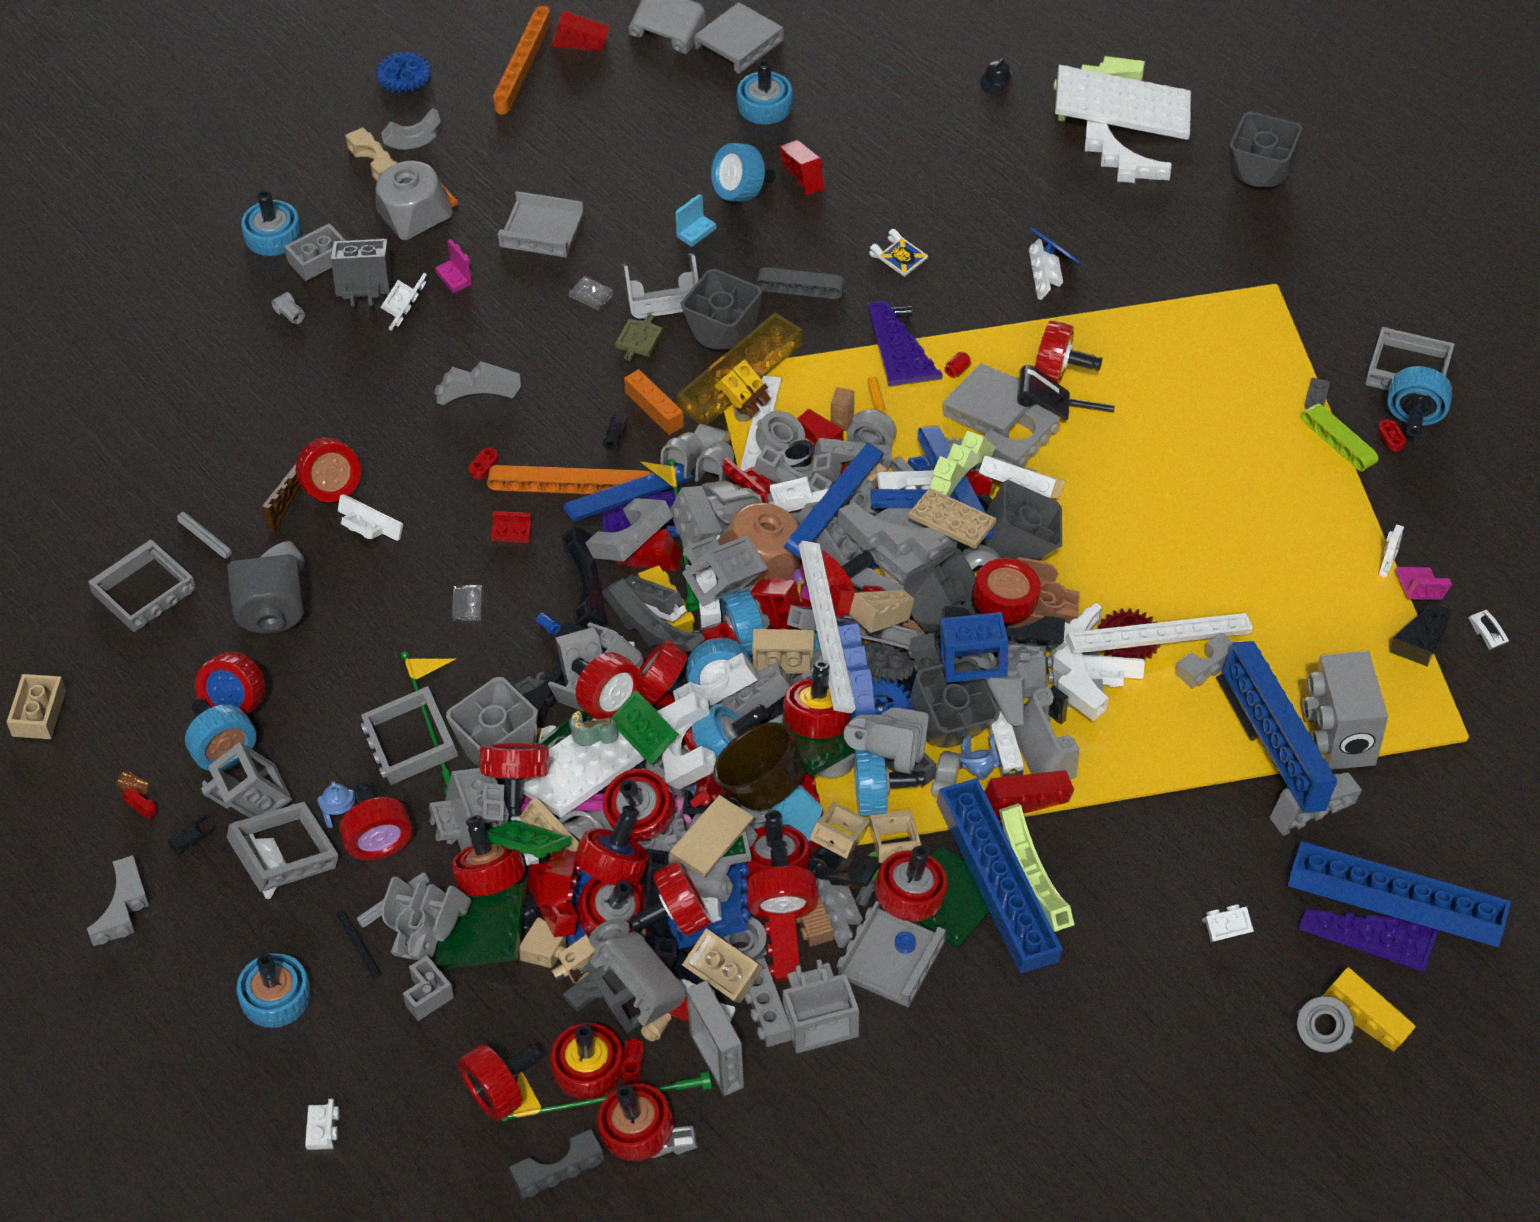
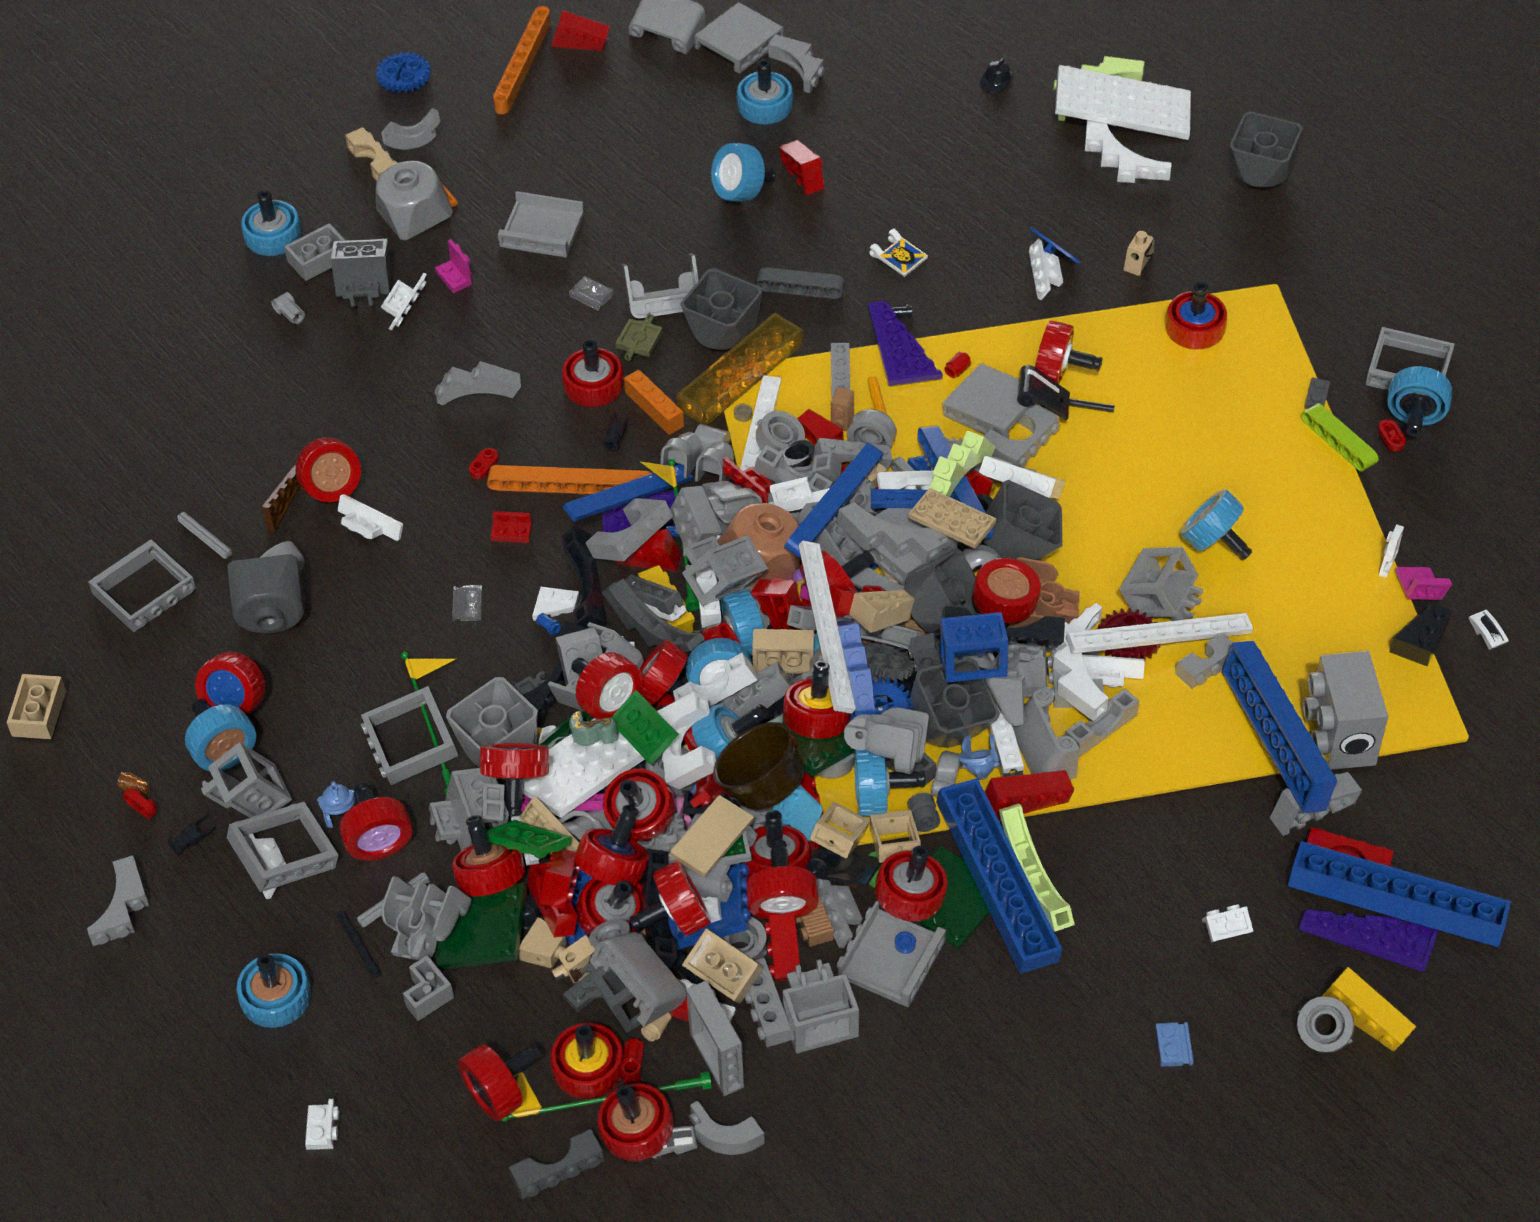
medium azure bracket [675,194,716,247] -> none
yellow hips [714,359,771,417] -> none
dark grey pin [855,879,876,906] -> none
black tile [1048,685,1068,725] -> none
black bar [1216,674,1257,741] -> none
none -> white wing [532,587,579,621]
none -> red wheel [562,339,624,407]
none -> light grey arch [689,1101,765,1155]
none -> light grey arch [768,34,825,93]
none -> light grey brick [831,343,850,399]
none -> dark grey wheel [907,793,940,832]
none -> light grey arch [1065,689,1139,757]
none -> light grey piece [1120,547,1203,621]
none -> tan torso [1124,231,1154,276]
none -> medium blue plate [1155,1022,1193,1067]
none -> red wheel [1165,282,1228,350]
none -> dark azure wheel [1180,489,1252,560]
none -> red arch [1307,827,1394,866]

